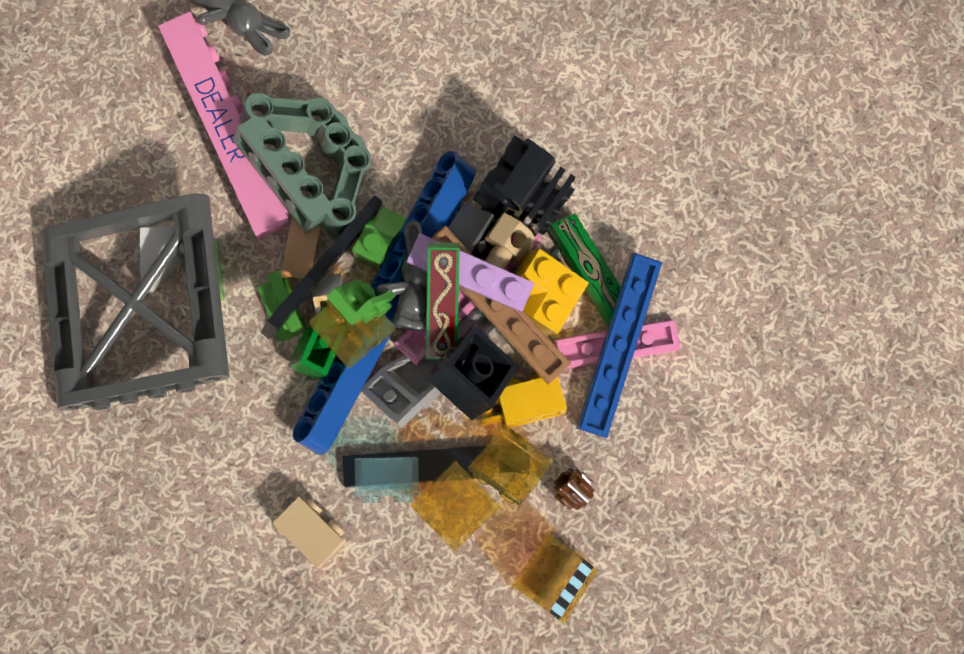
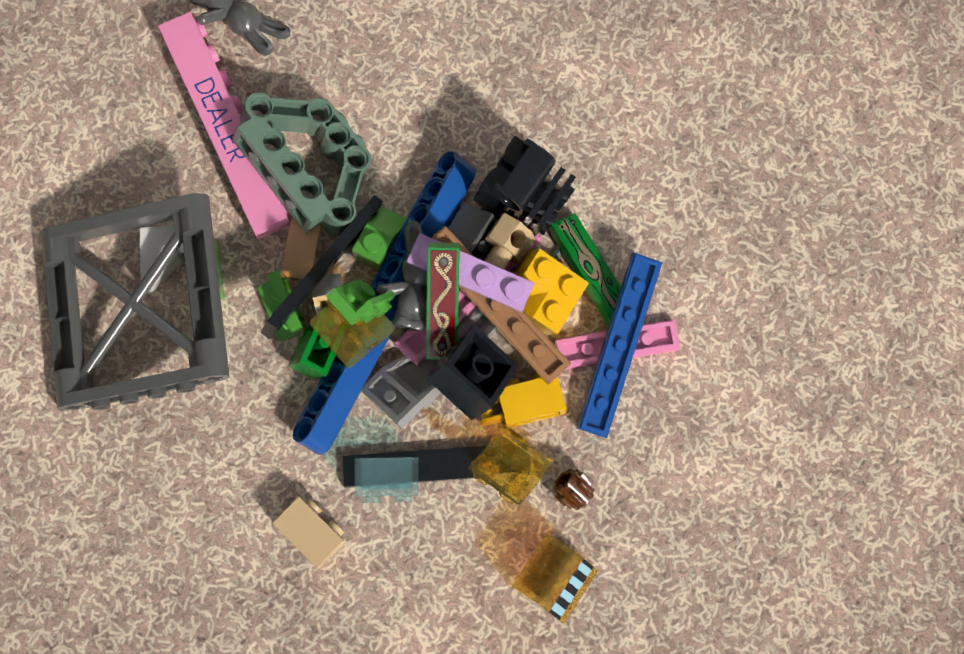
clear yellow brick [410,460,500,552] -> none

